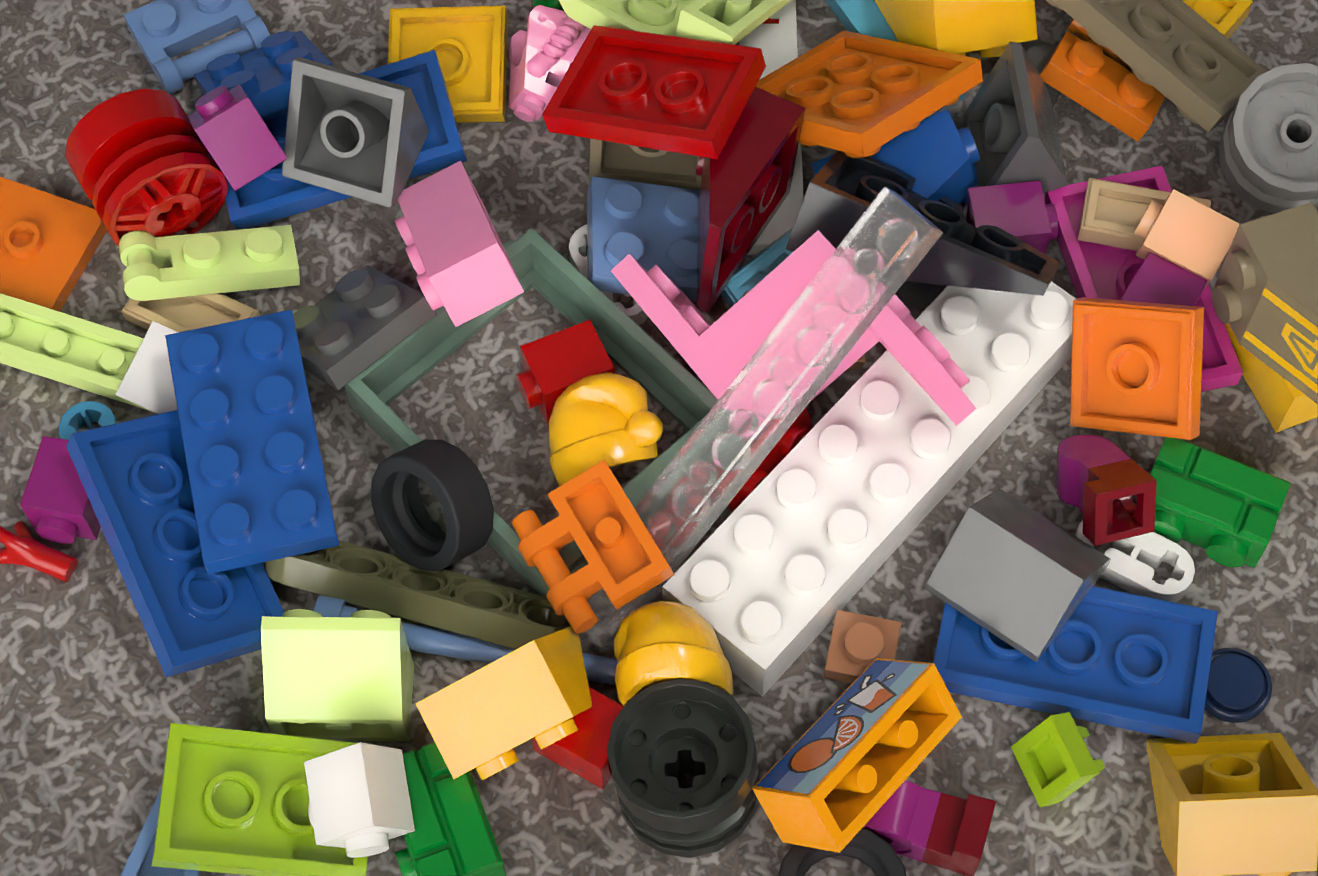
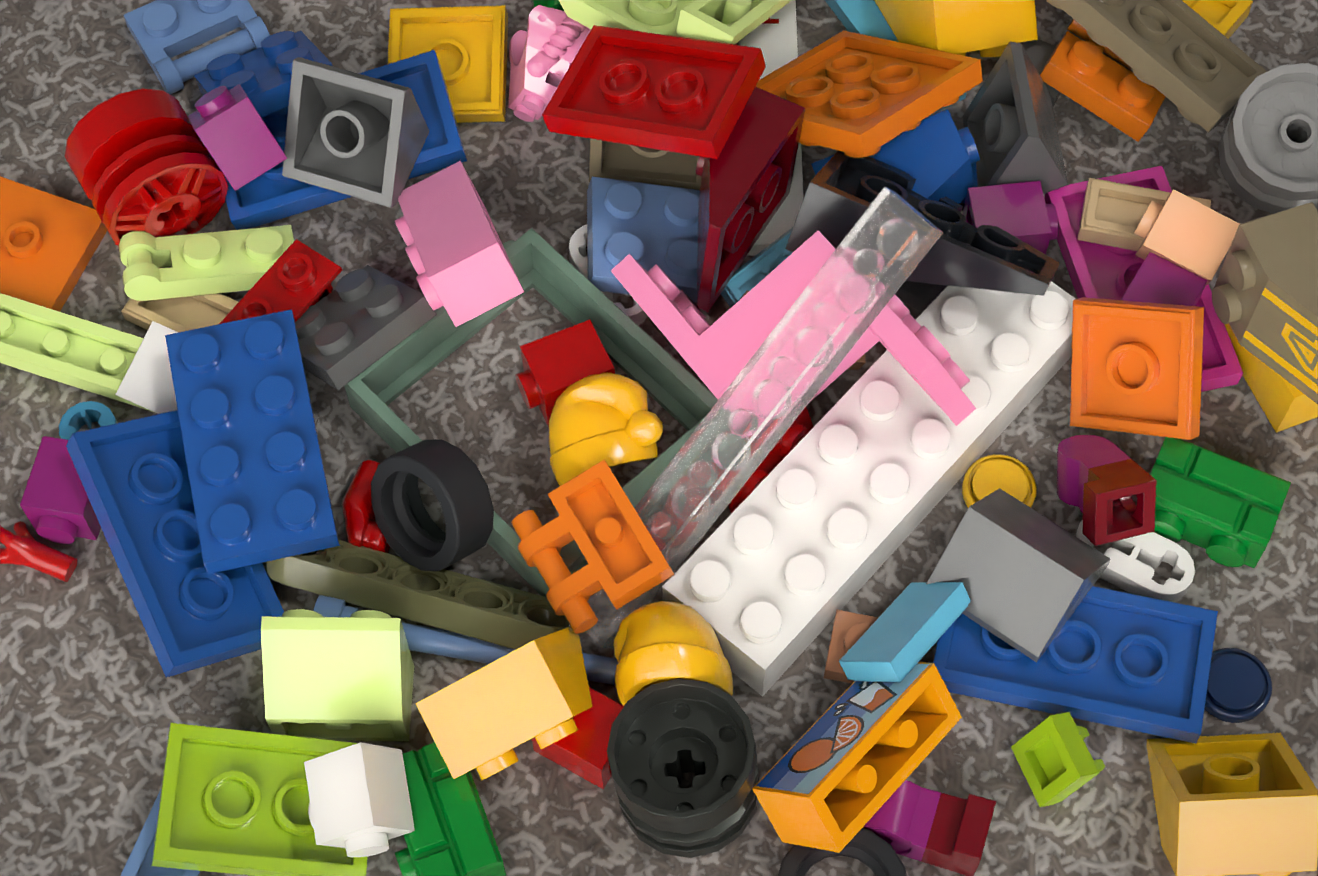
none -> red hinge [219,239,342,324]
none -> red arm [342,460,390,553]
none -> medium azure tile [839,582,971,683]
none -> yellow piece [962,454,1037,508]

